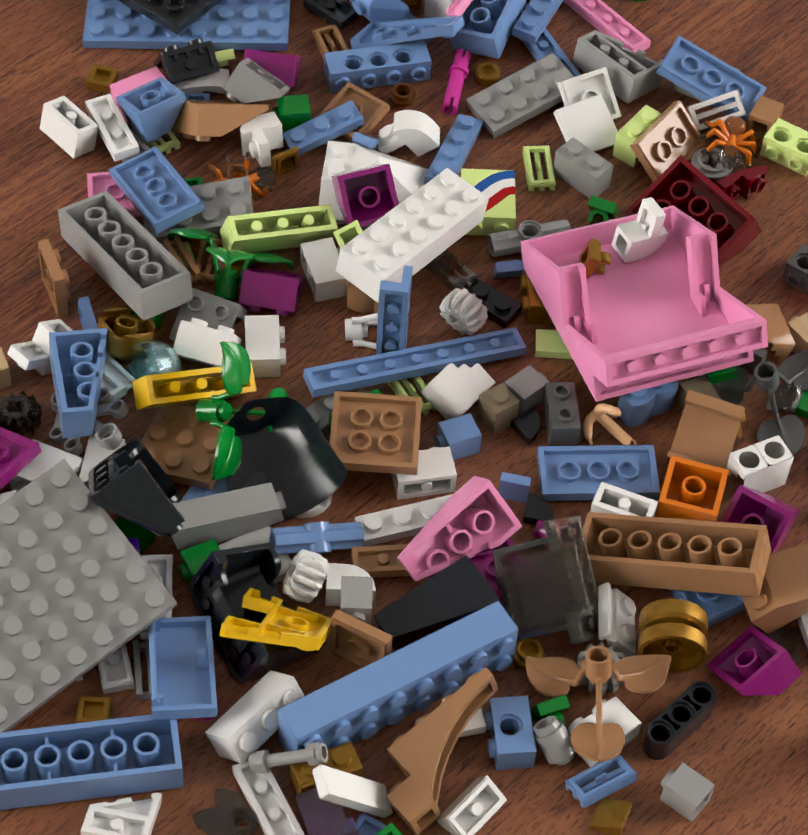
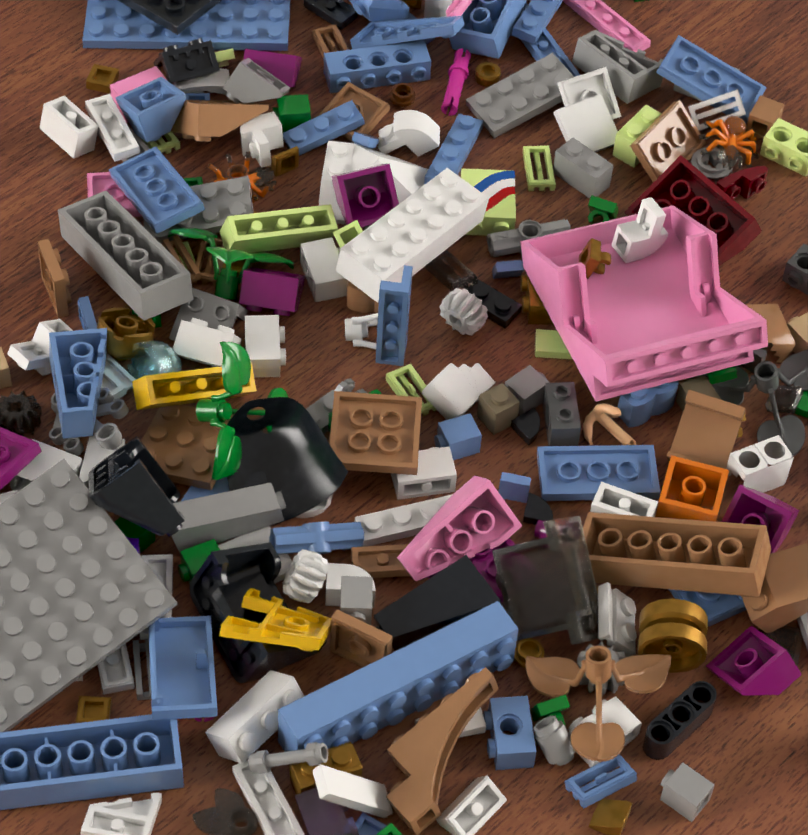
medium blue plate [303,327,527,398] -> none

